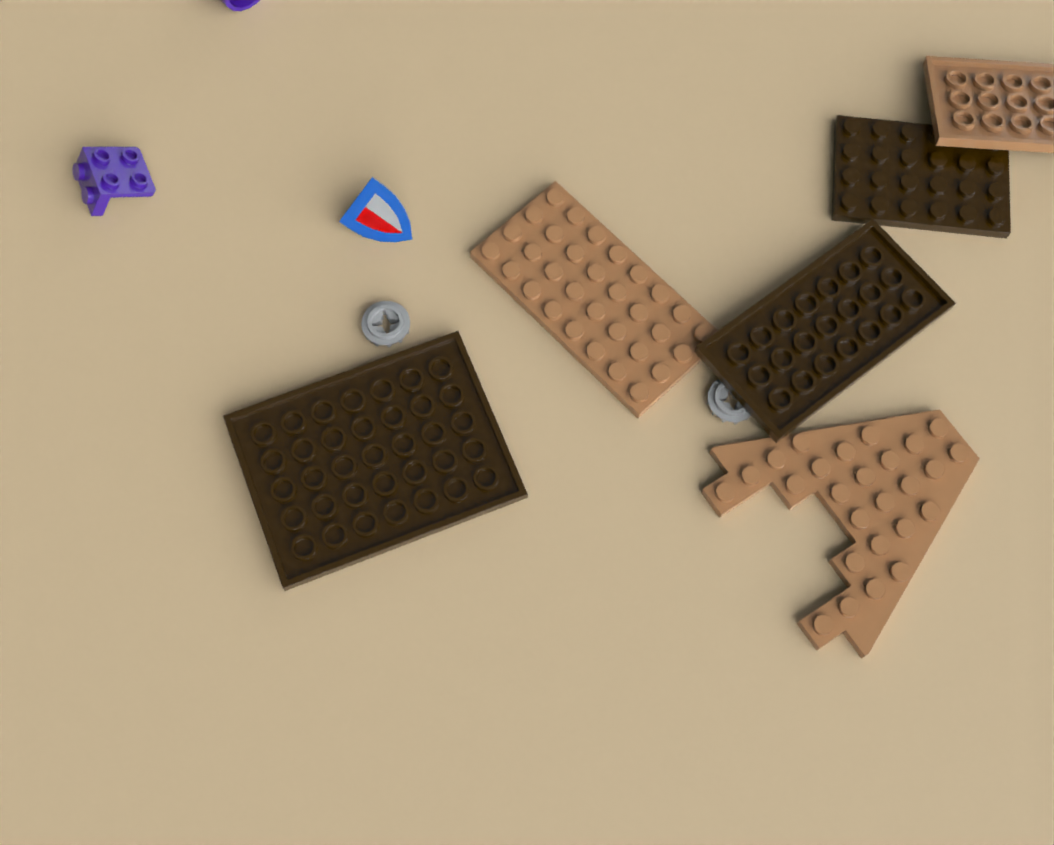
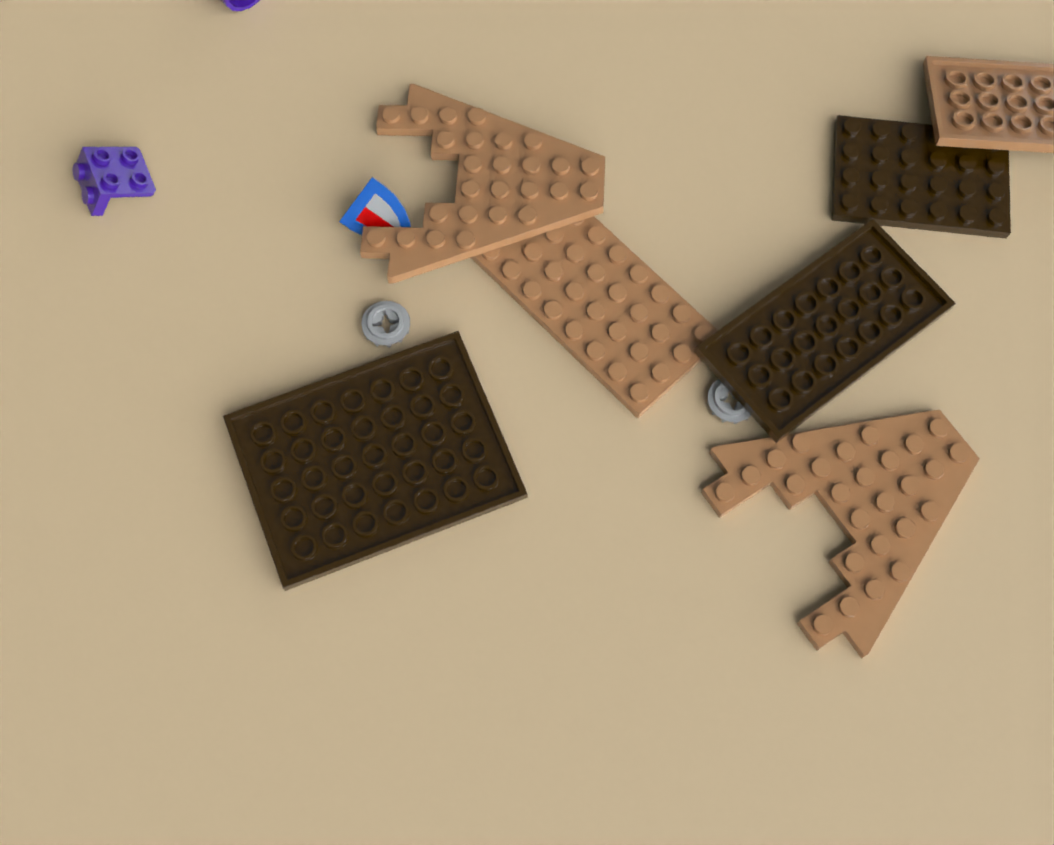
none -> medium nougat wing [360,84,605,284]

